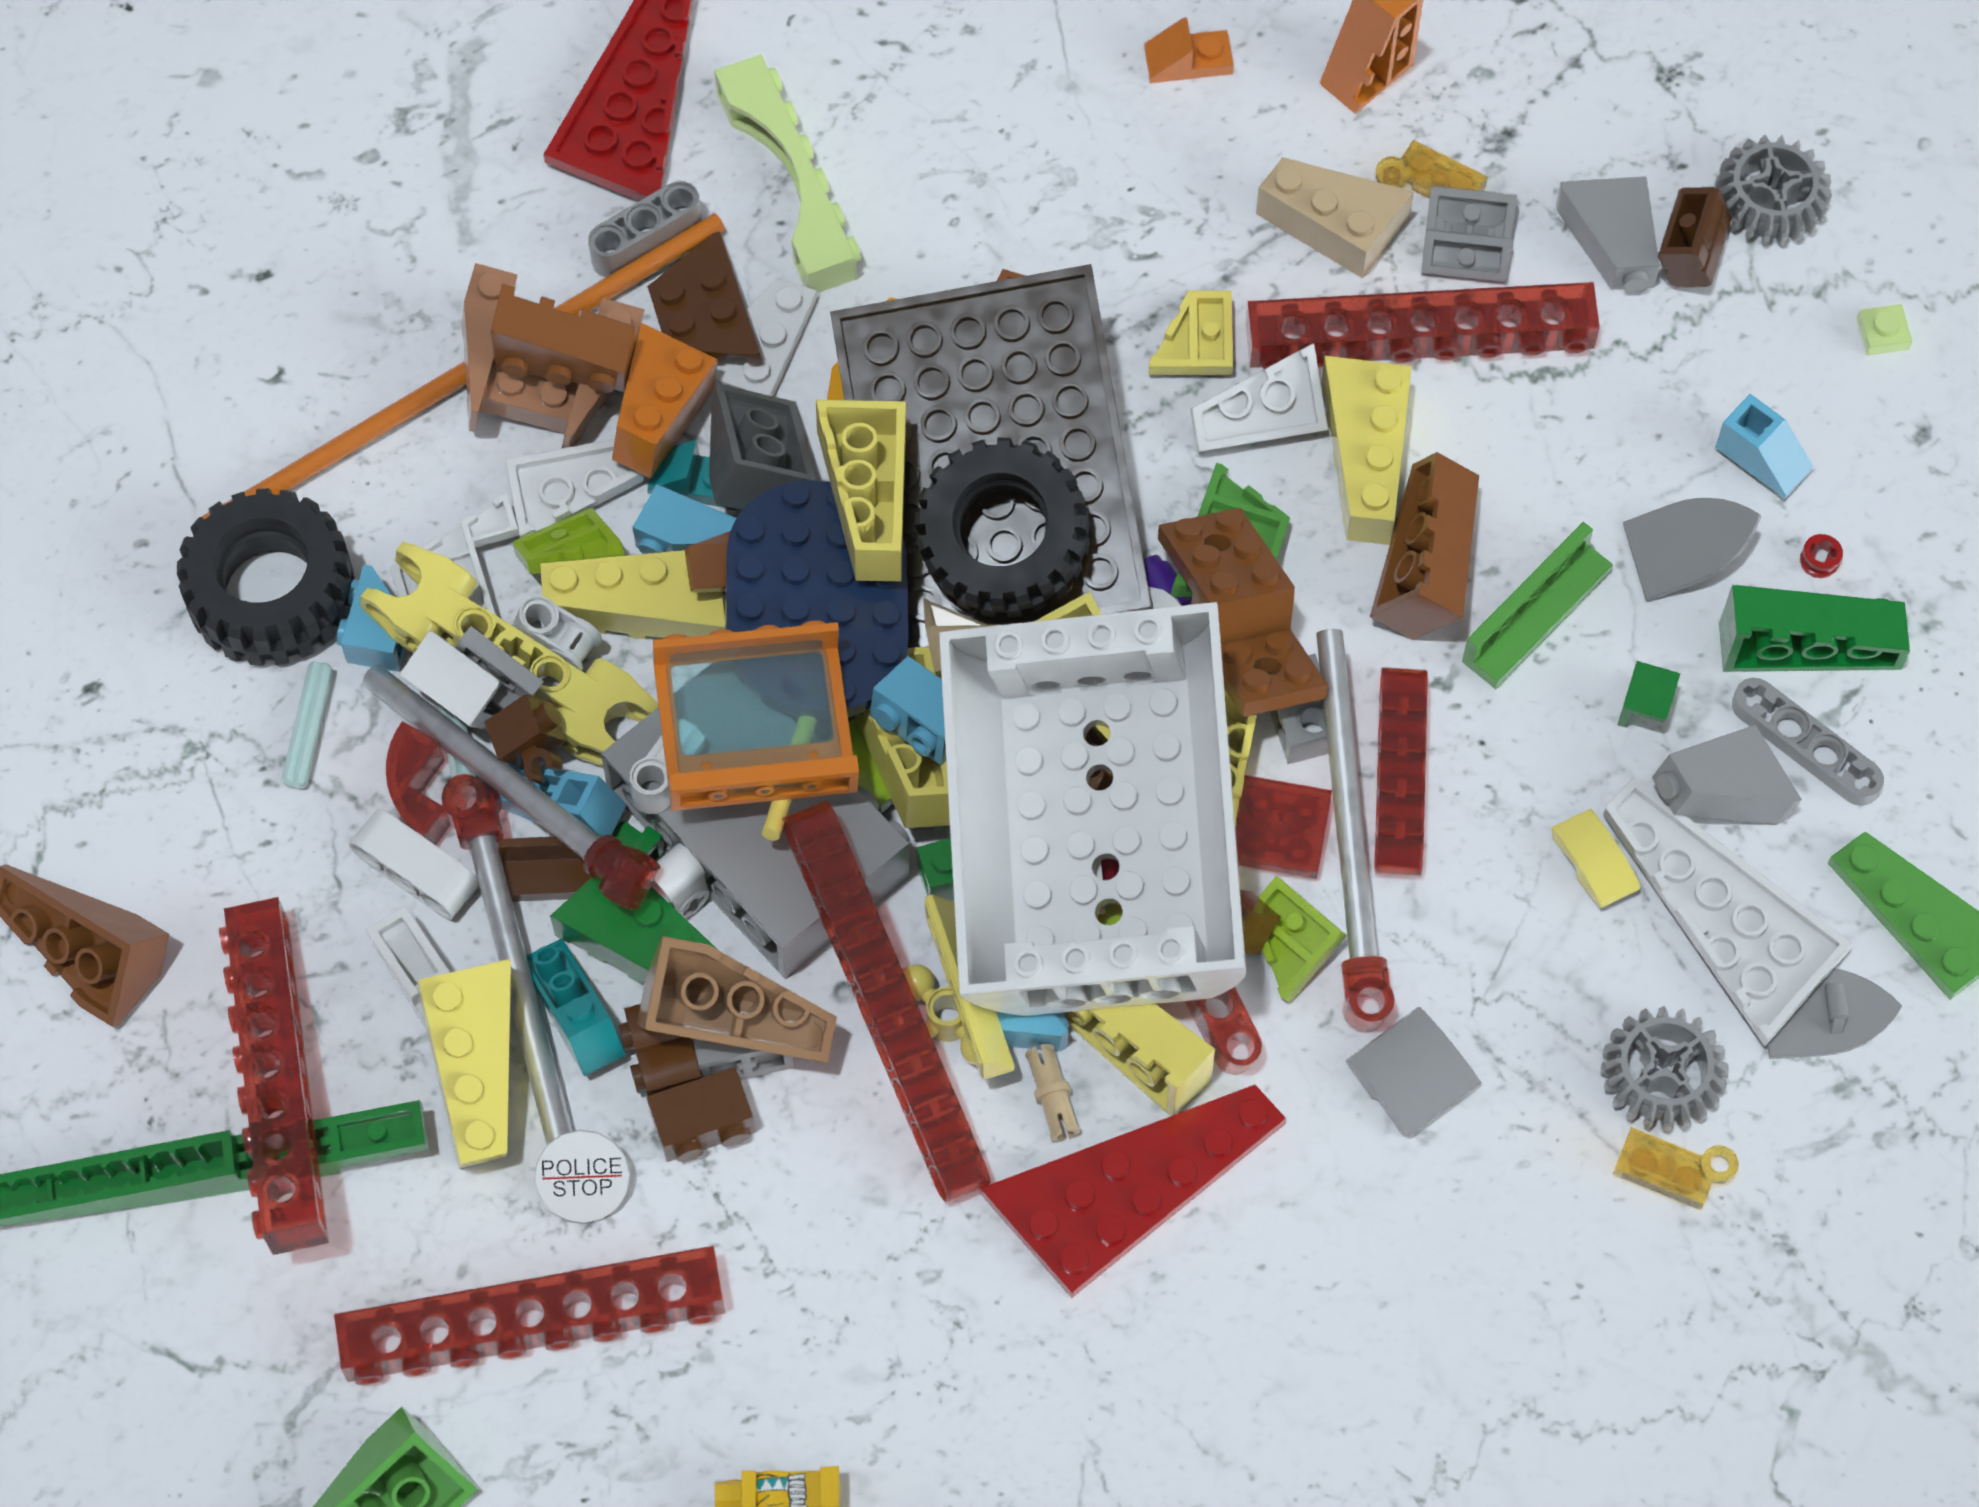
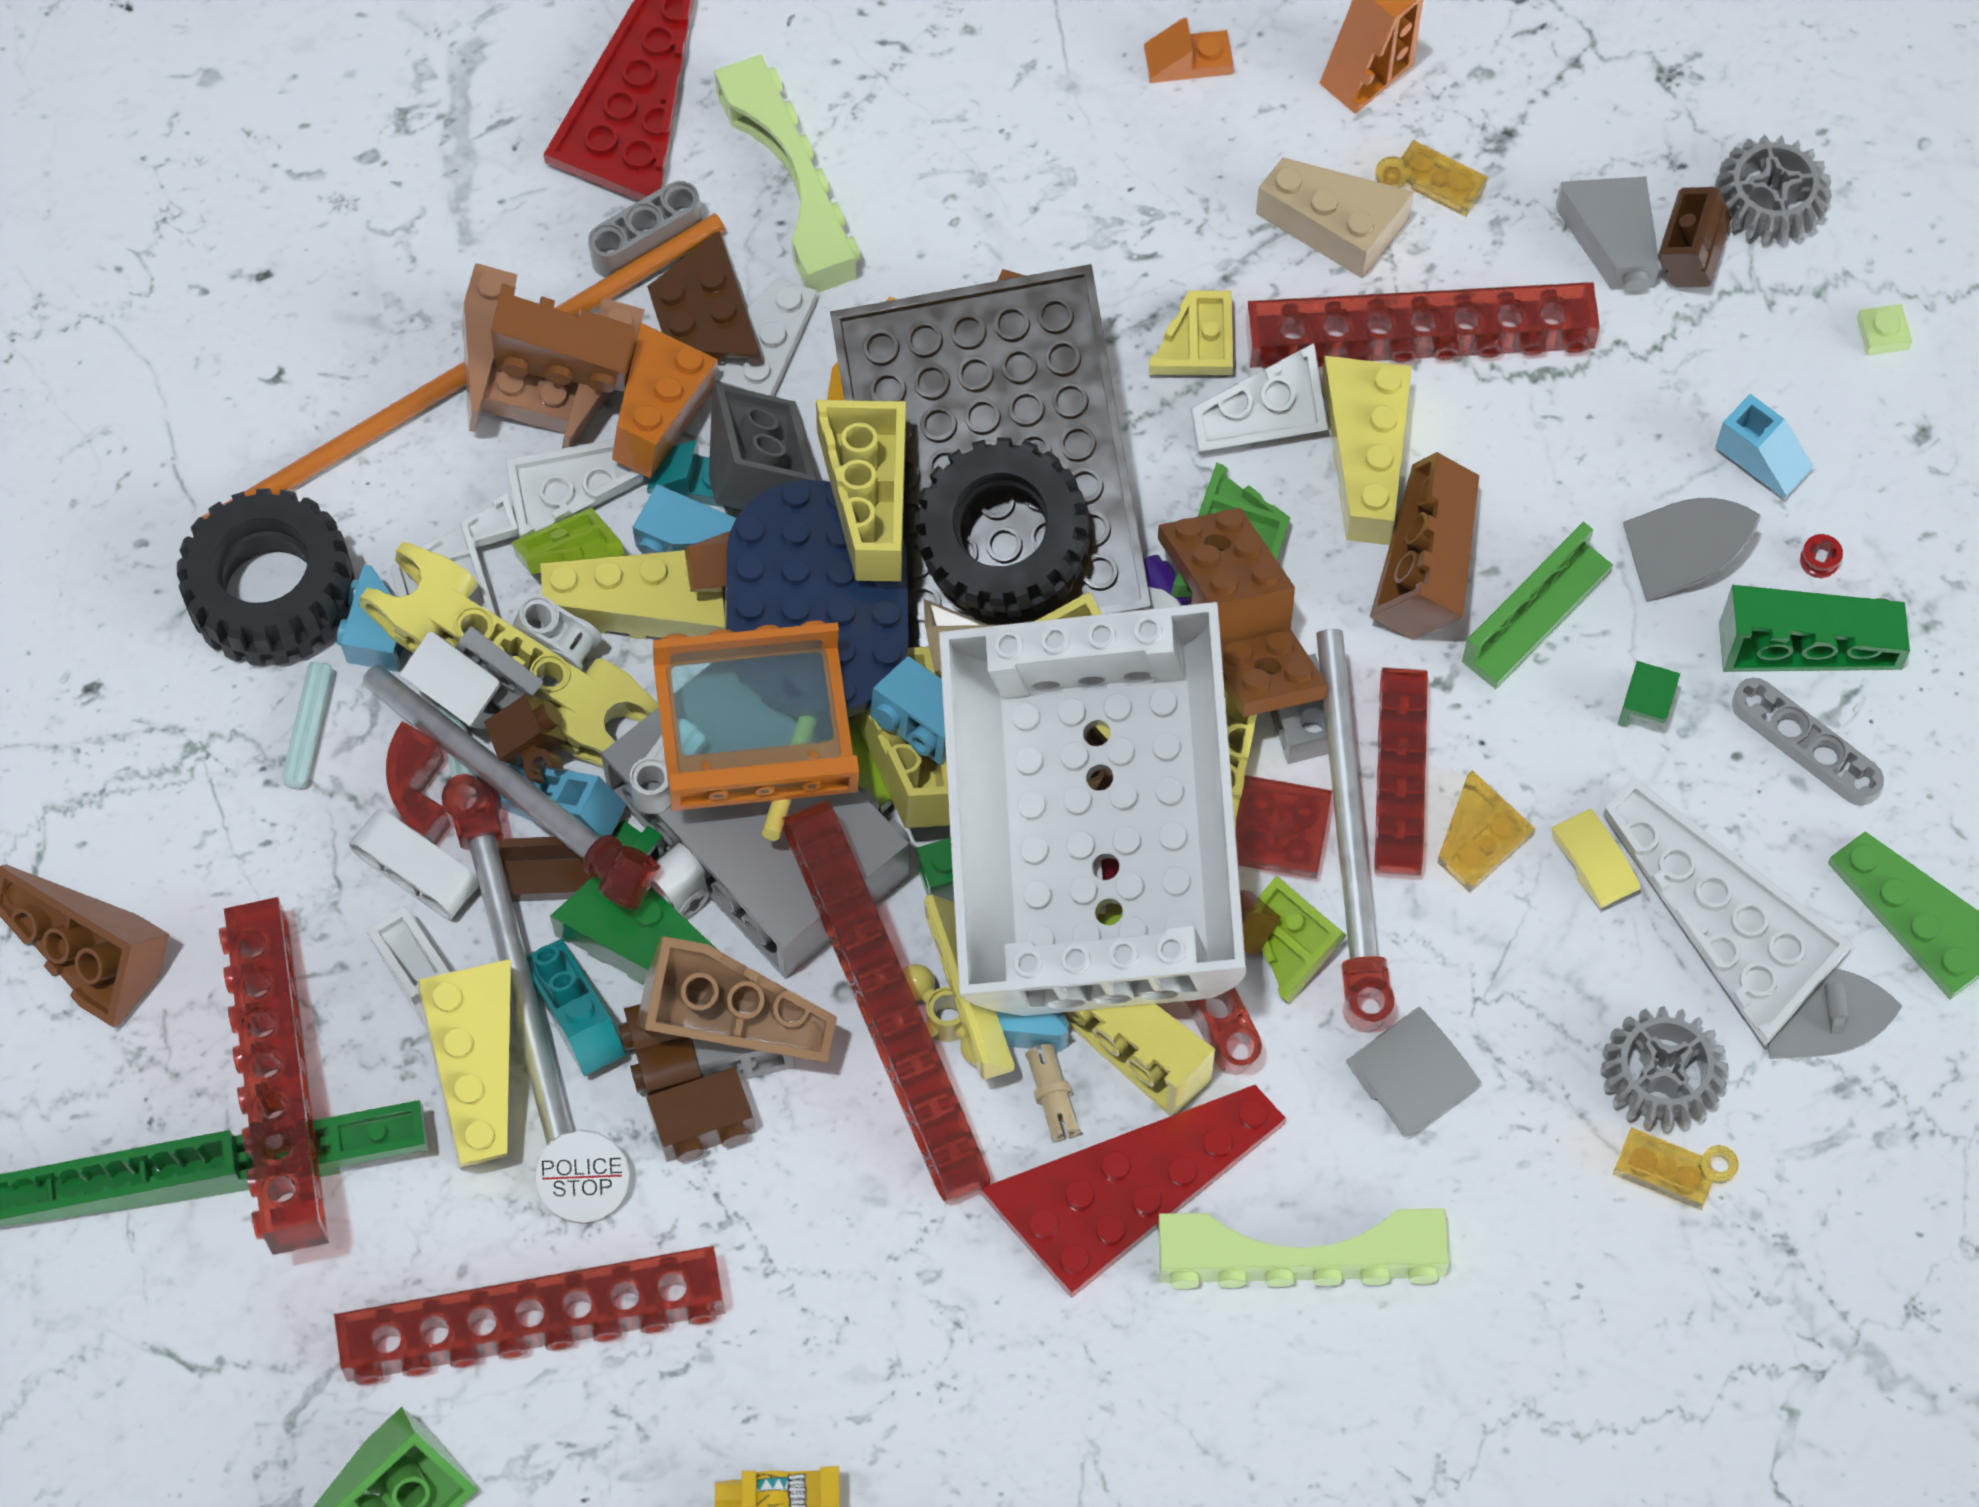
light grey slope [1421,185,1517,283] -> none
light grey slope [1652,725,1802,824] -> none
none -> yellowish green arch [1158,1208,1449,1289]
none -> clear yellow wing [1437,770,1535,893]

